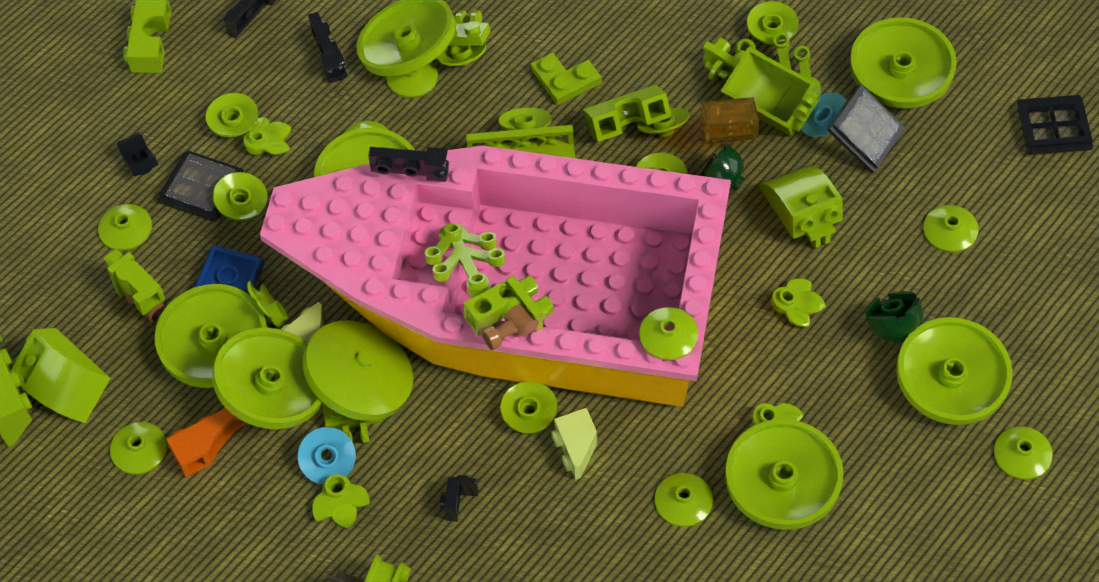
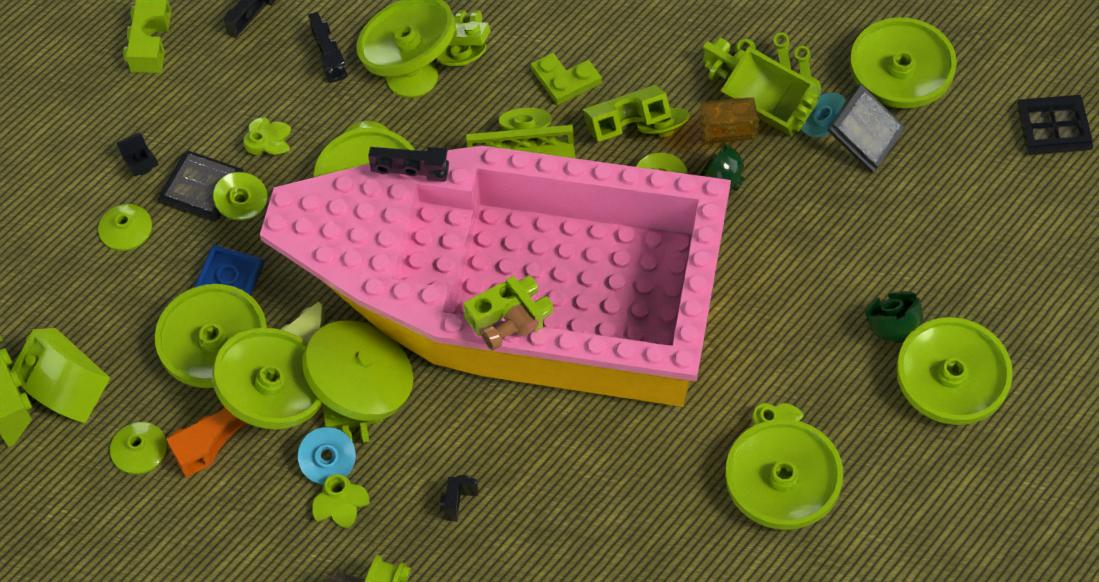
lime hips [104,249,167,323] -> none
lime dish [206,93,258,137] -> none
lime plate [247,280,288,327] -> none
lime plant [424,223,506,298] -> none
lime dish [500,381,558,433] -> none
yellowish green slope [551,408,597,480] -> none
lime dish [639,307,698,360] -> none
lime dish [655,473,713,527] -> none
lime dish [747,1,799,45] -> none
lime piece [758,165,843,248] -> none
lime plate [771,278,826,328] -> none
lime dish [923,205,979,253] -> none
lime dish [994,426,1053,480] -> none

